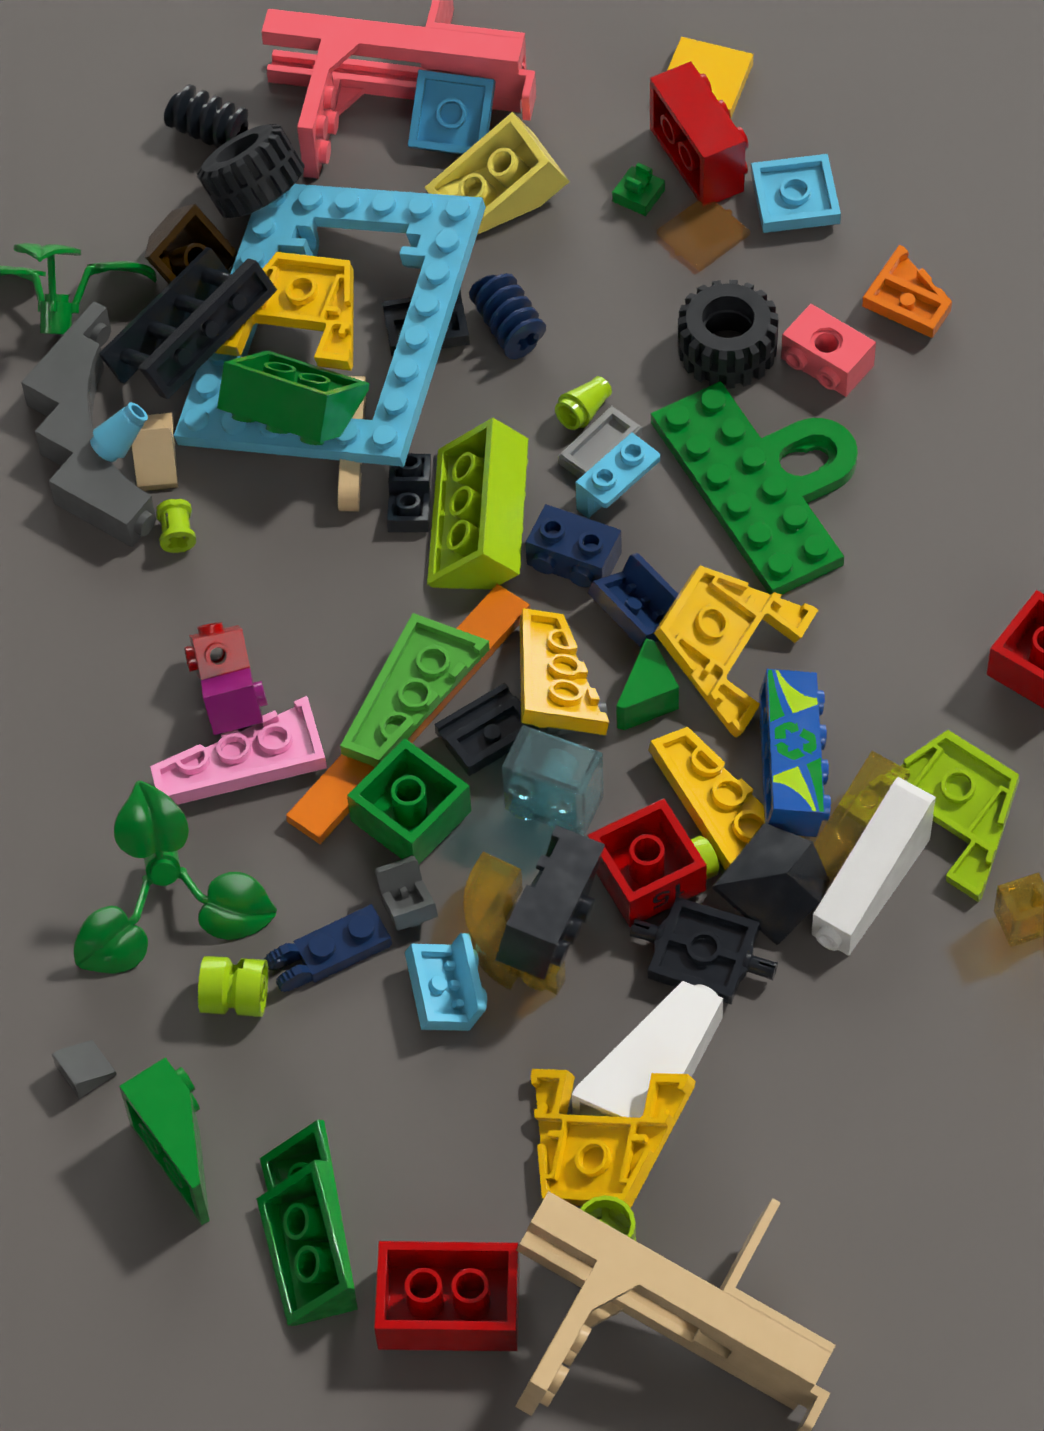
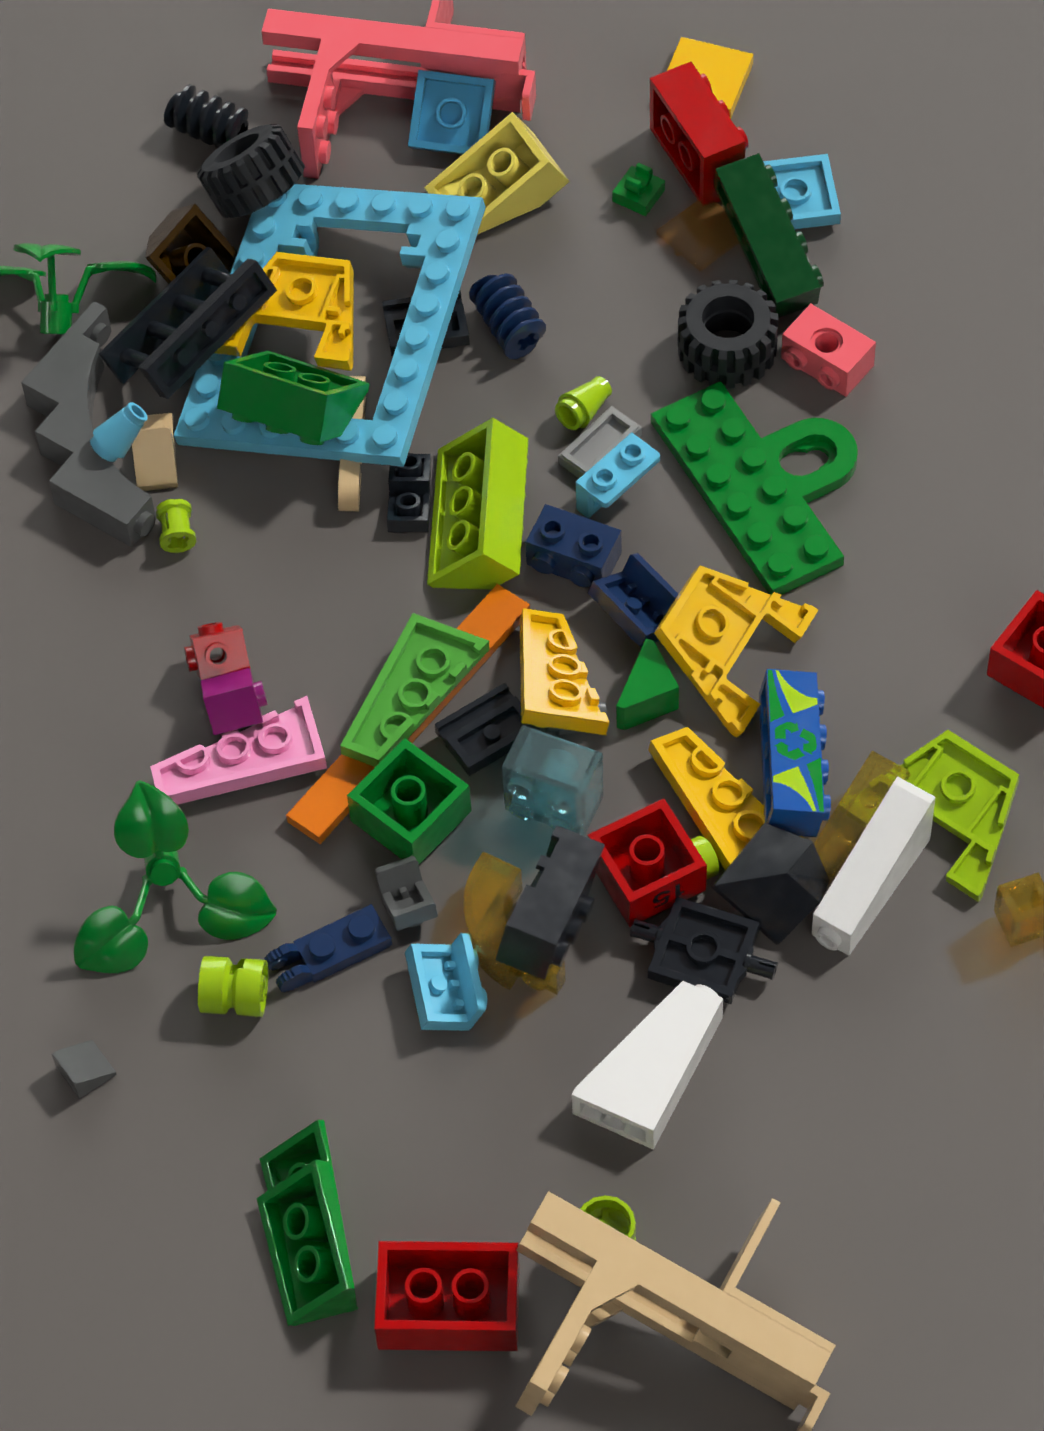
green slope [119,1057,210,1226] -> none
yellow wing [531,1069,696,1208] -> none
orange wing [862,245,952,338] -> none
none -> dark green brick [714,153,824,318]

